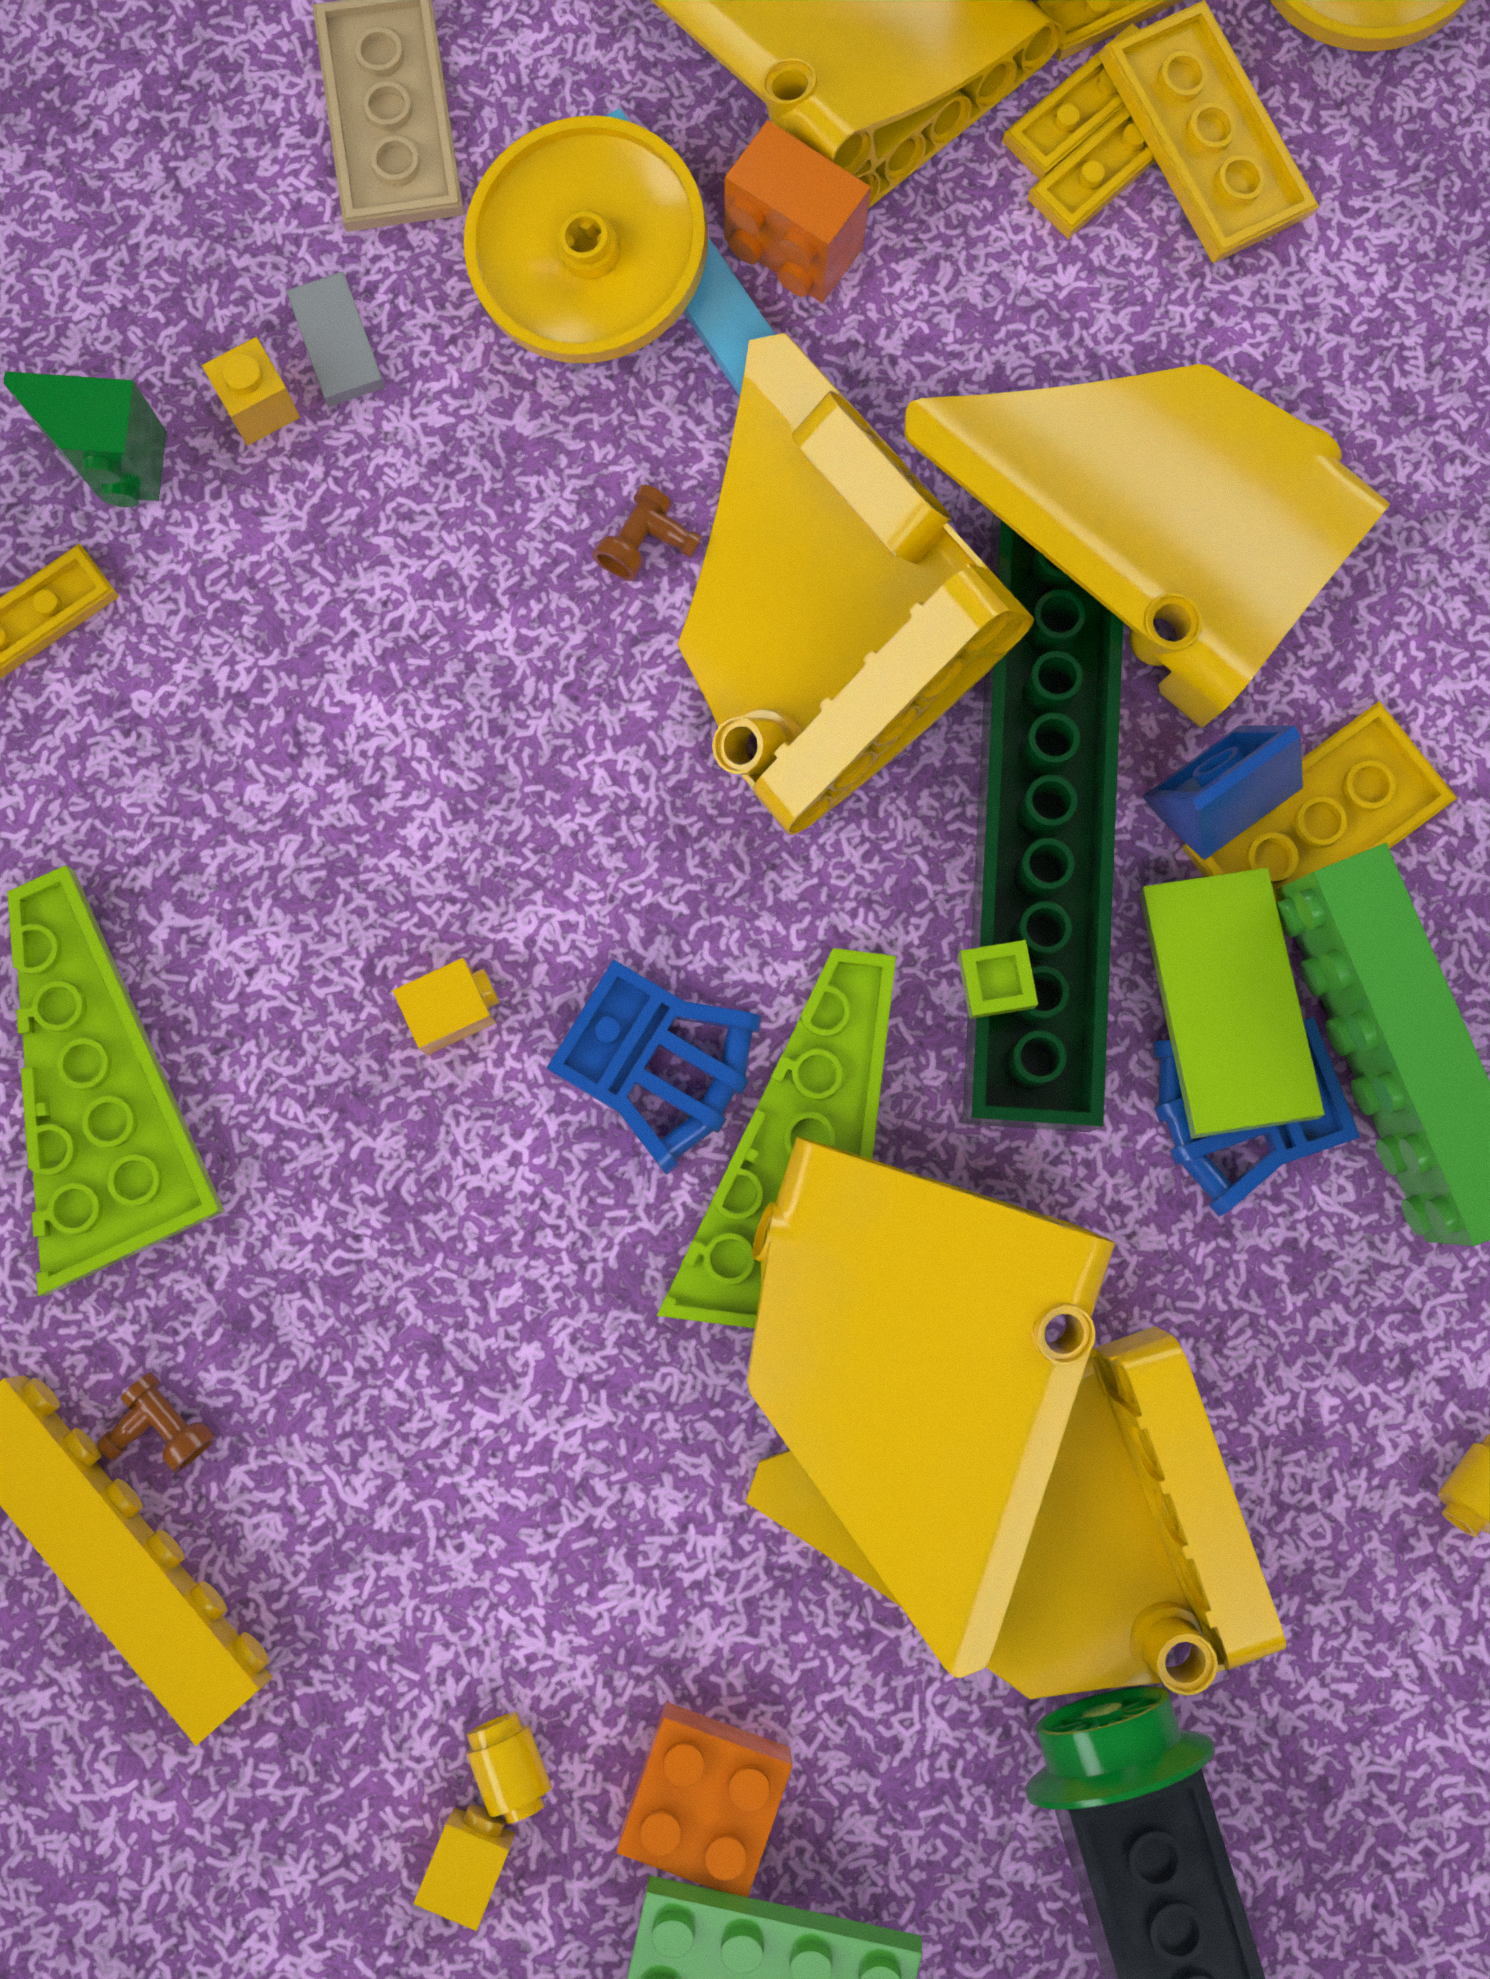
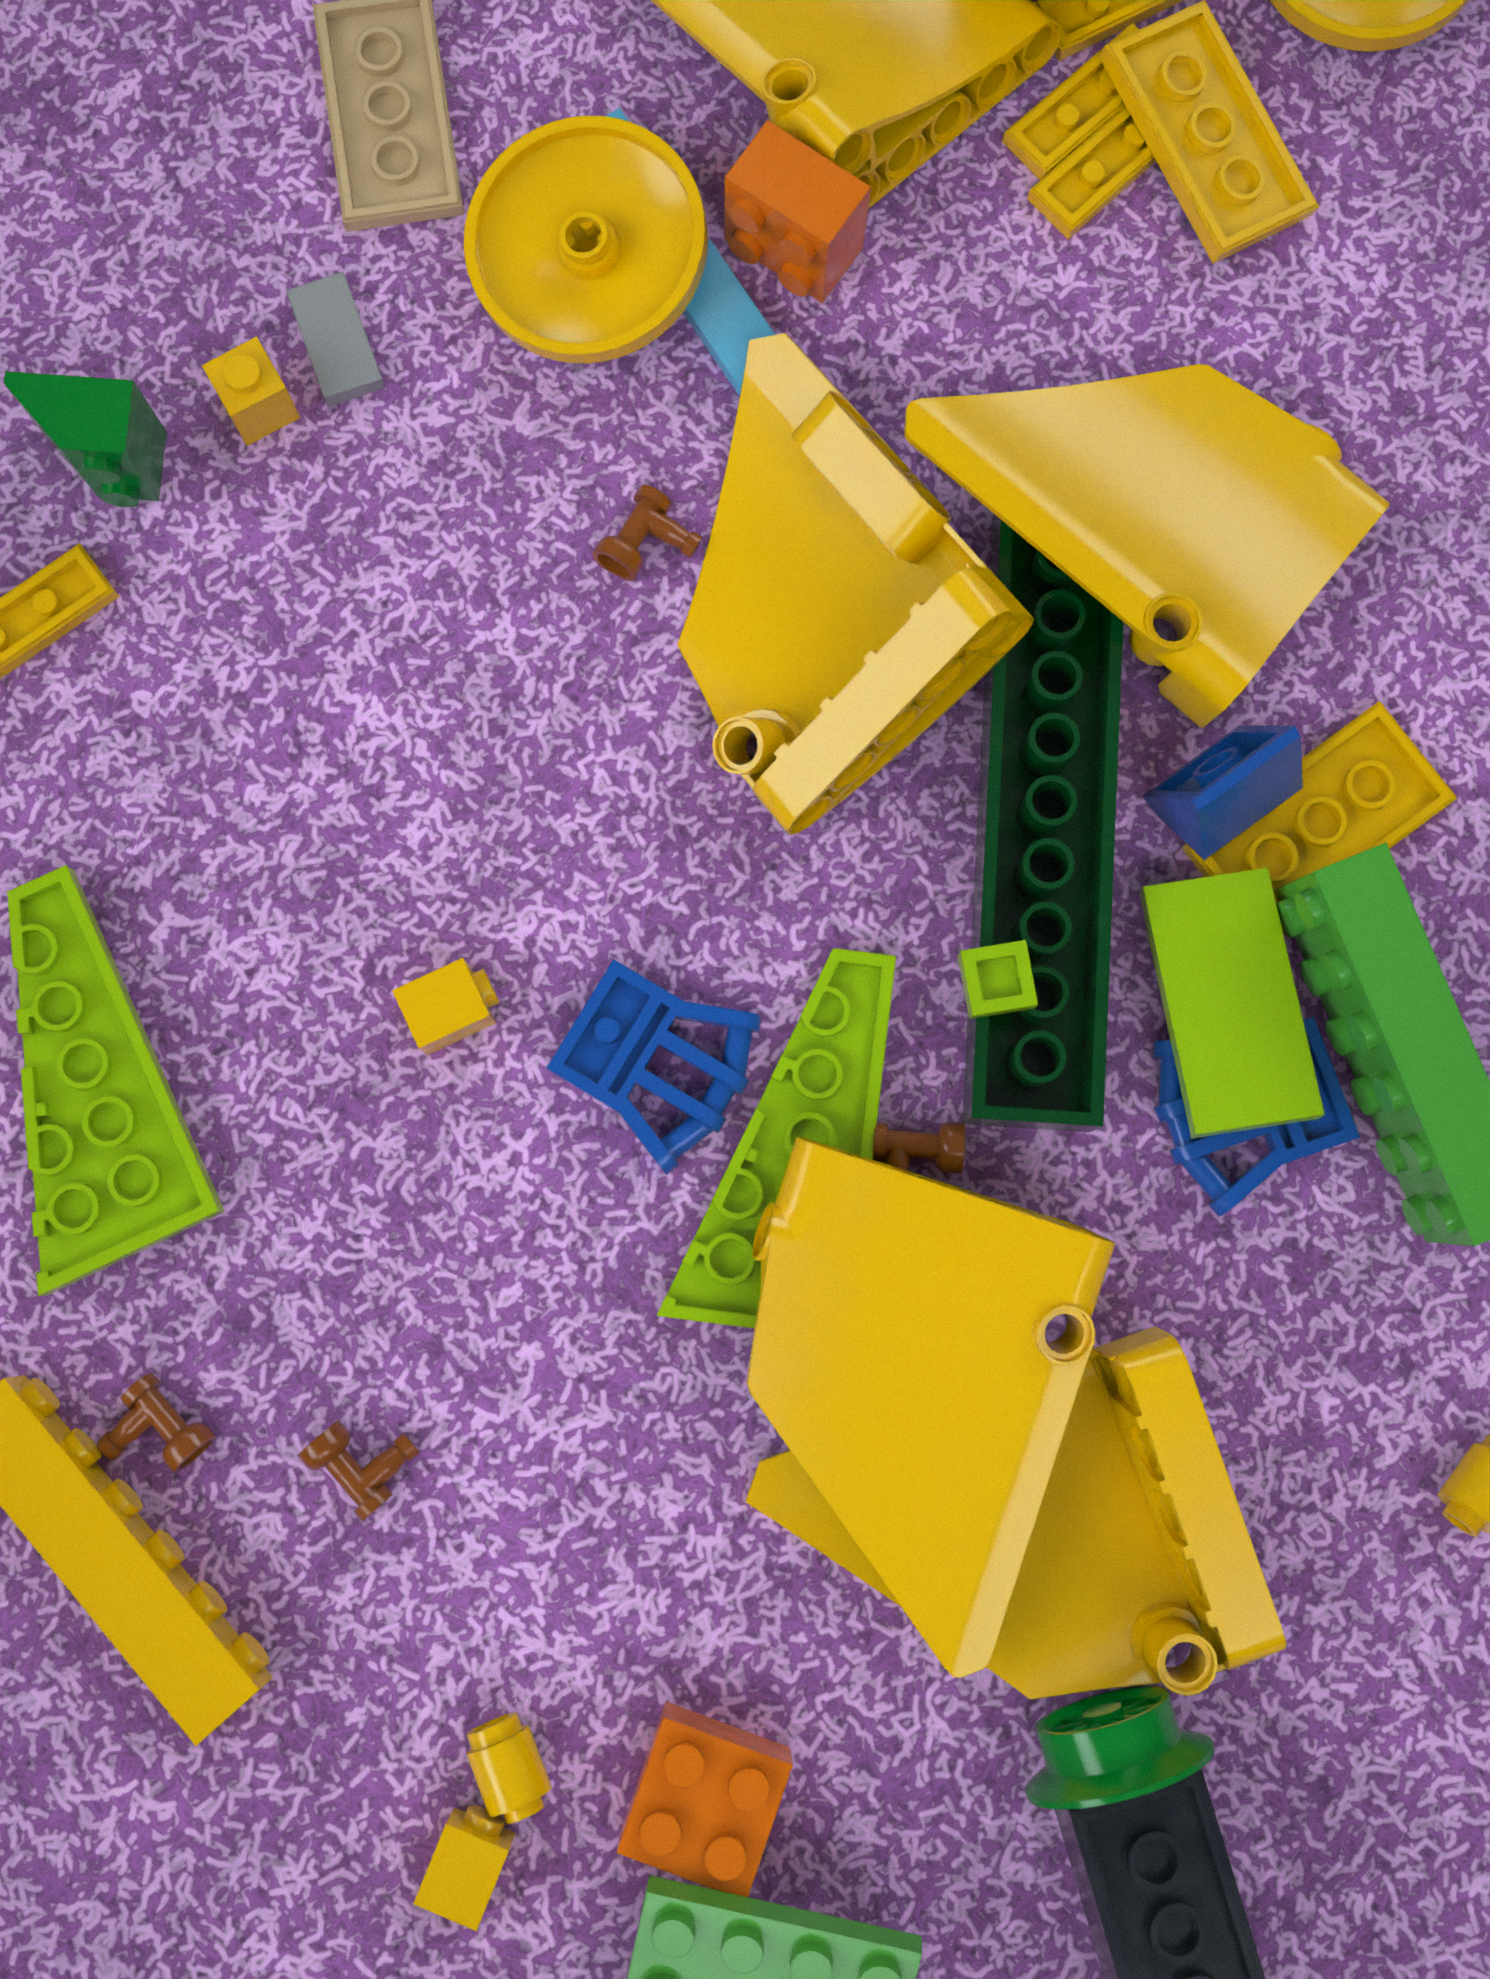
none -> dark orange piece [297,1420,420,1521]
none -> dark orange piece [872,1122,965,1174]

